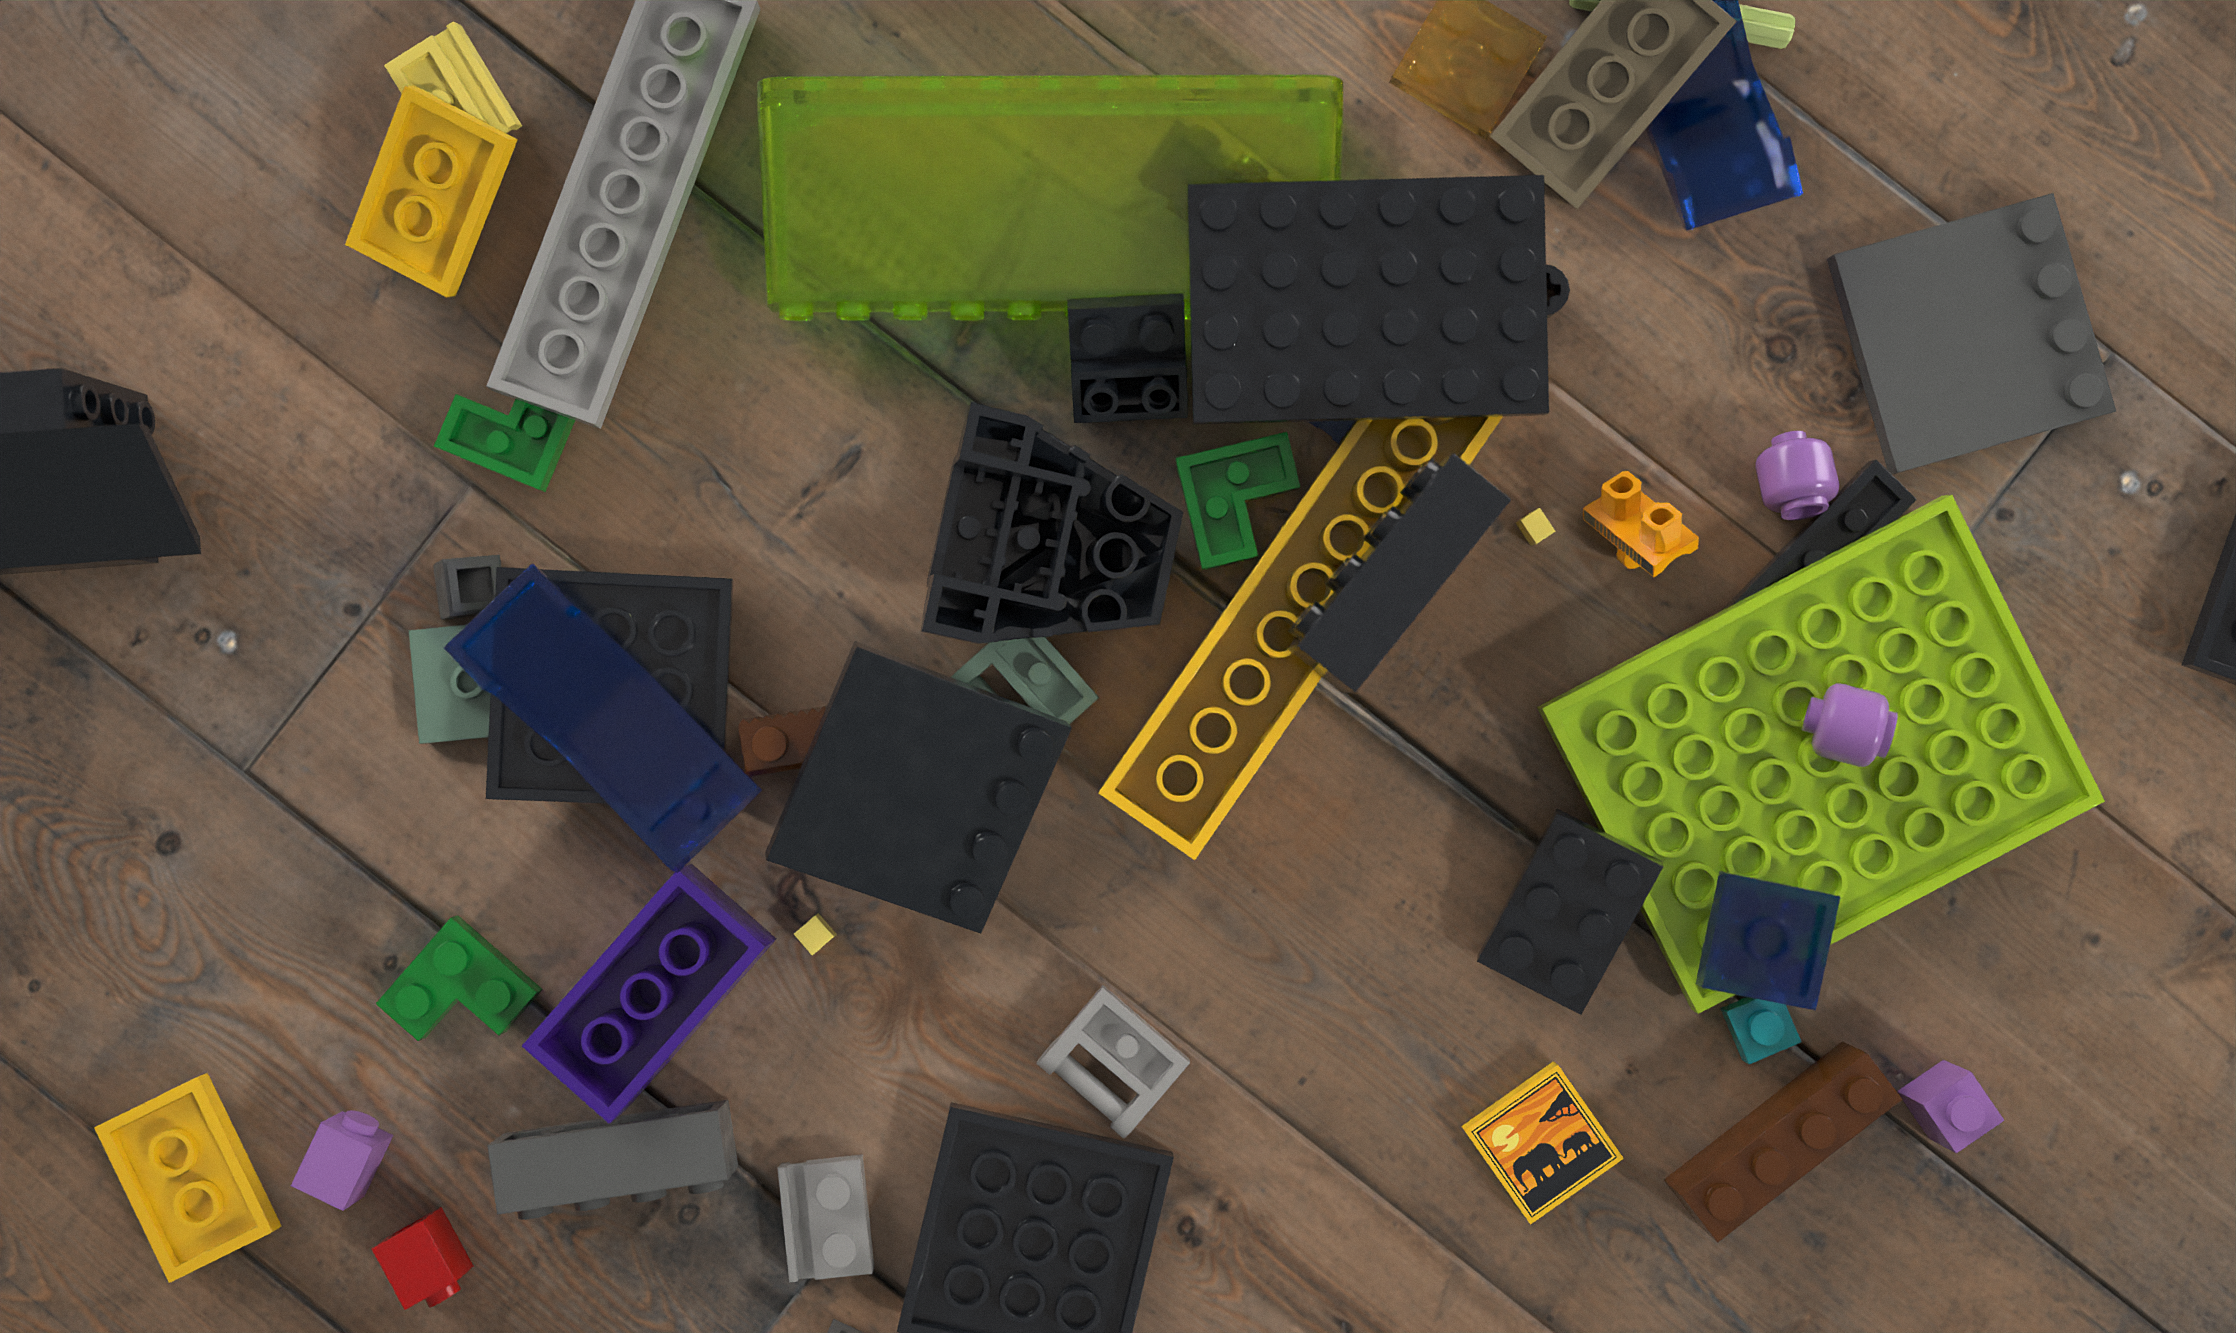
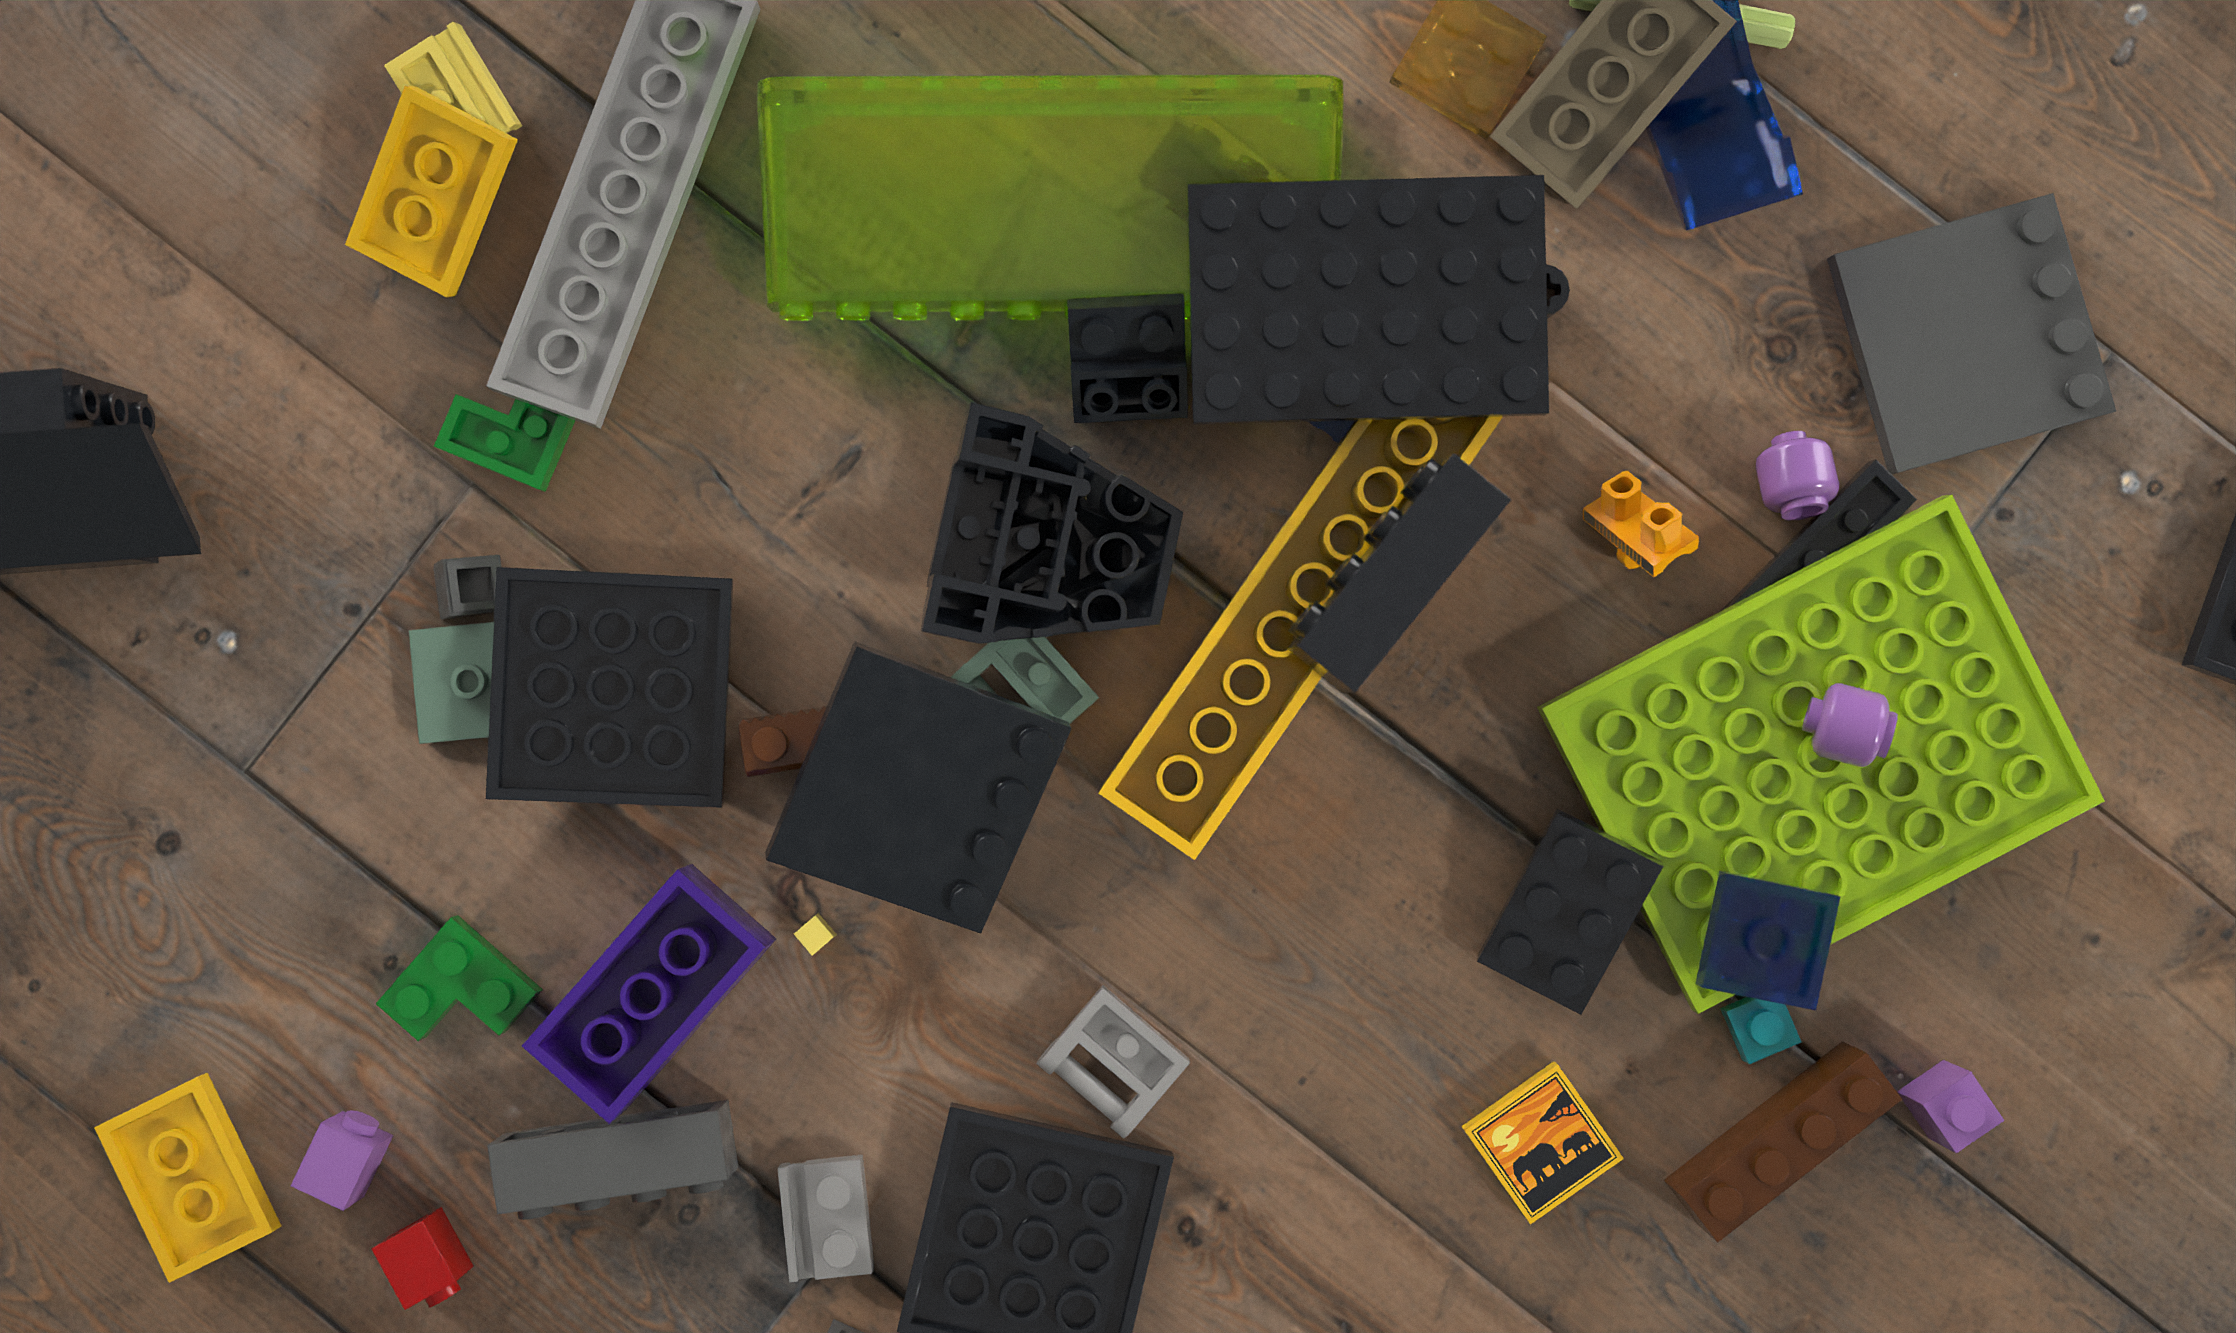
clear blue windscreen [443,563,762,873] -> none
green plate [1175,432,1301,571] -> none
light yellow piece [1515,508,1555,546] -> none

